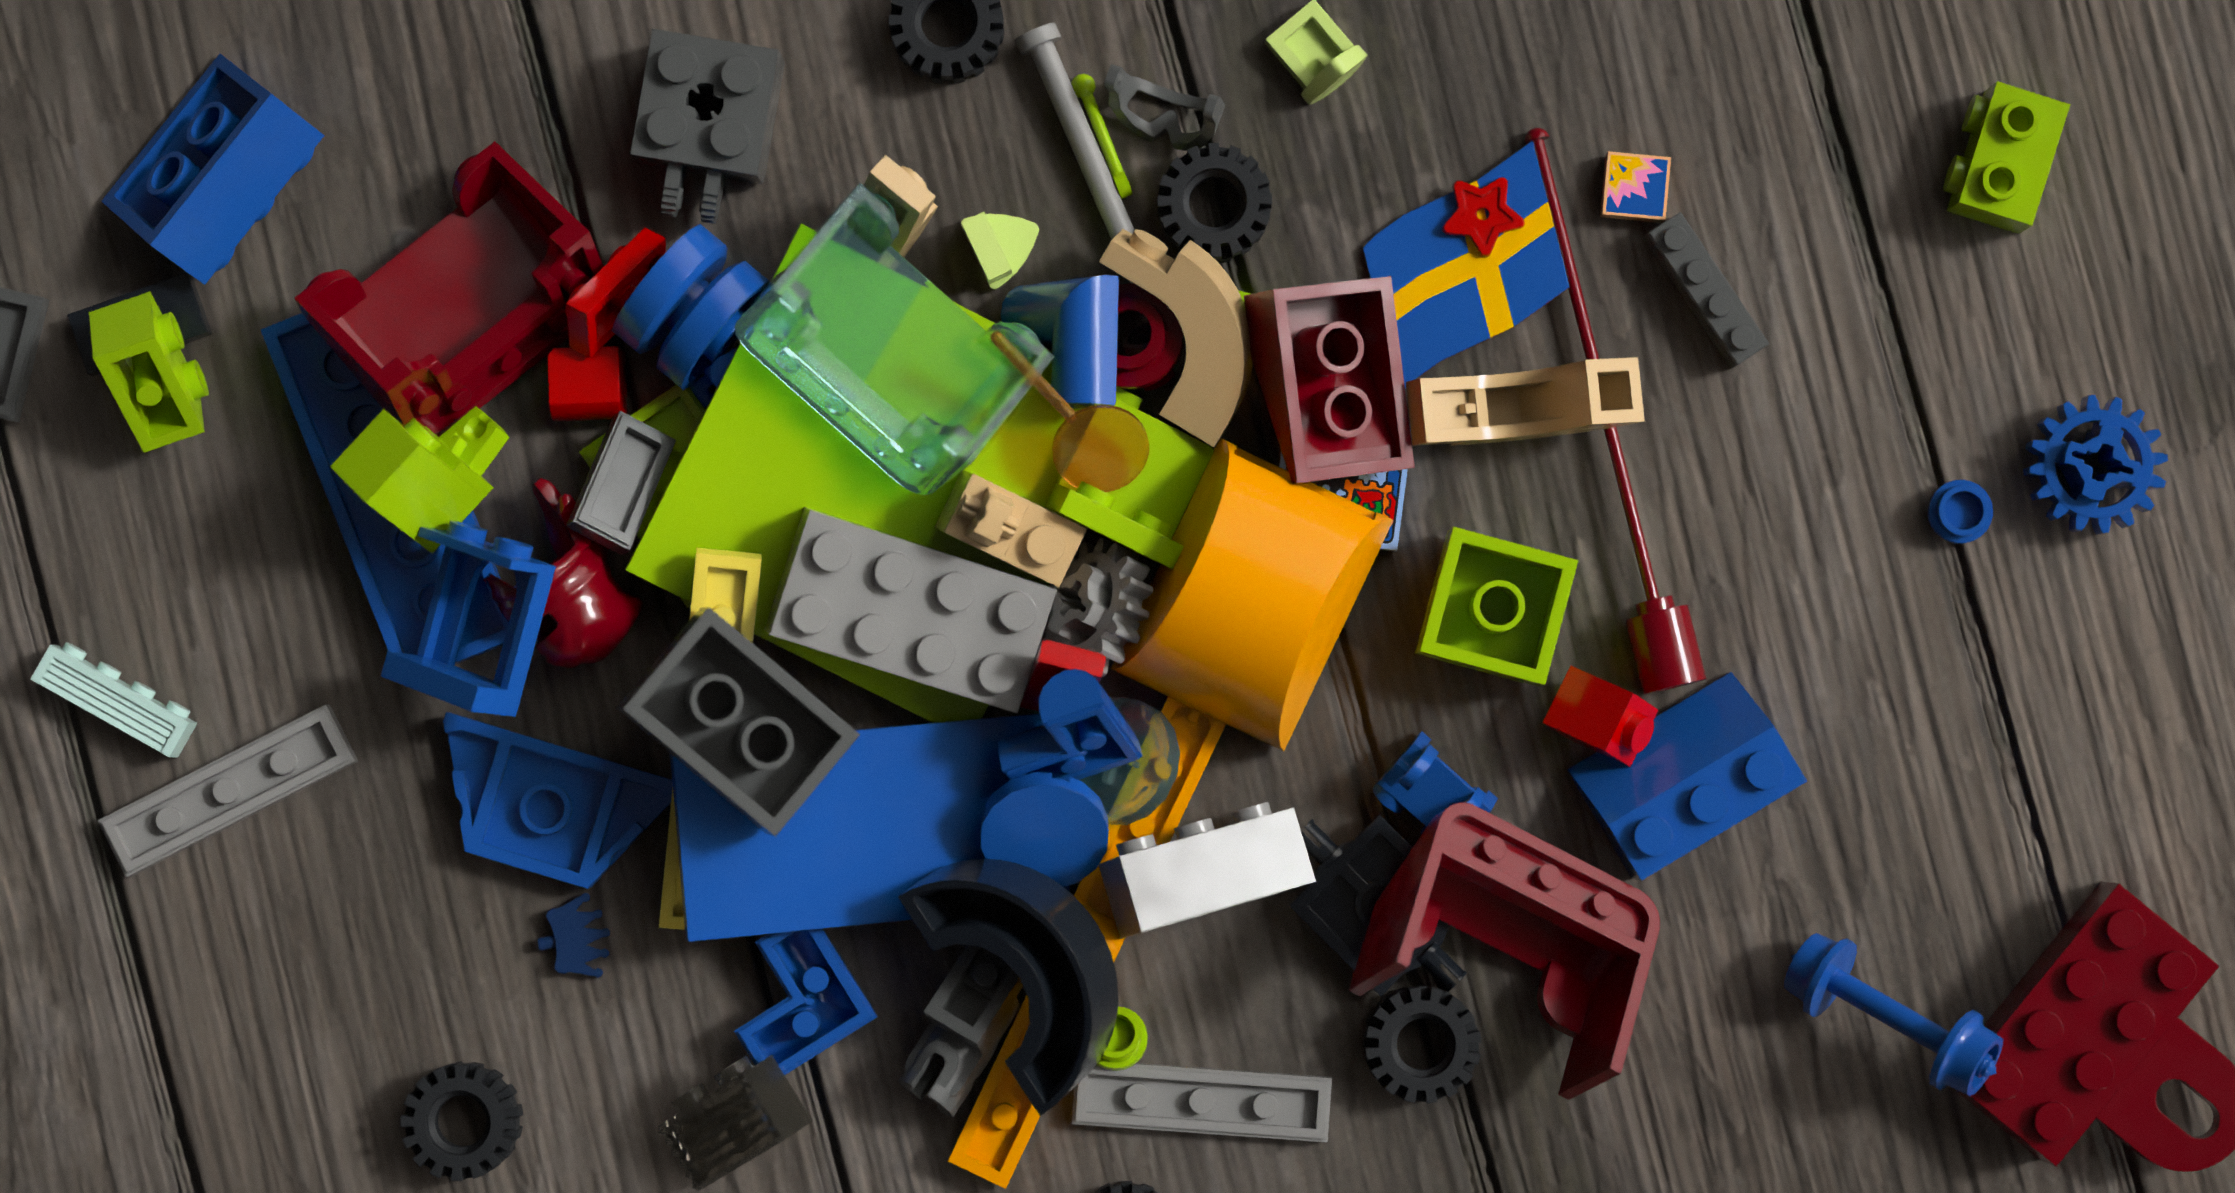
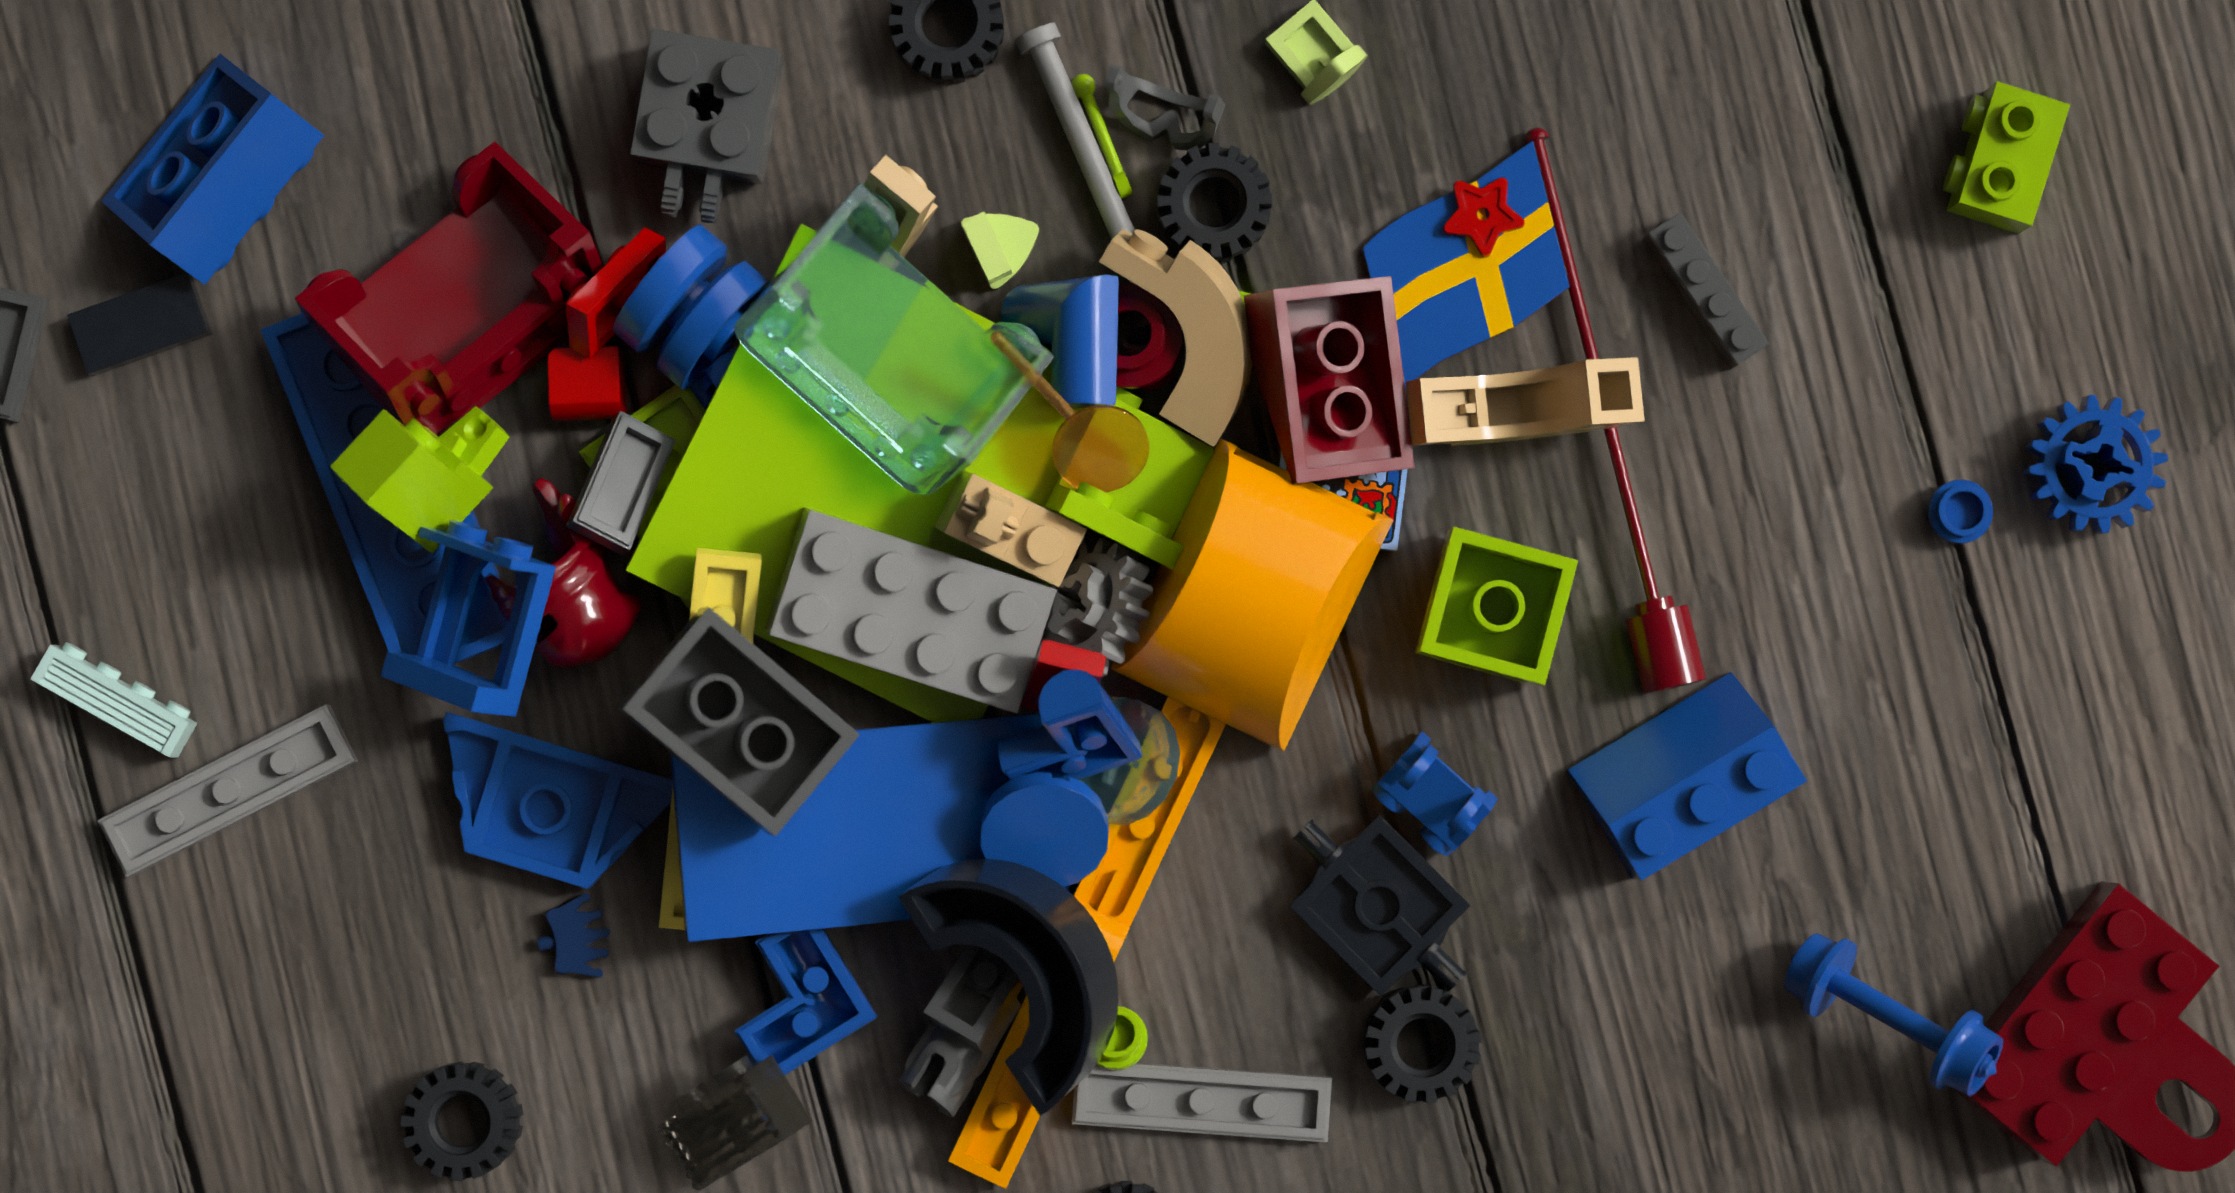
lime brick [89,292,209,453] -> none
brick [1098,802,1316,939] -> none
dark red windscreen [1349,803,1660,1100] -> none
red brick [1542,665,1658,767] -> none
tile [1600,151,1671,223] -> none

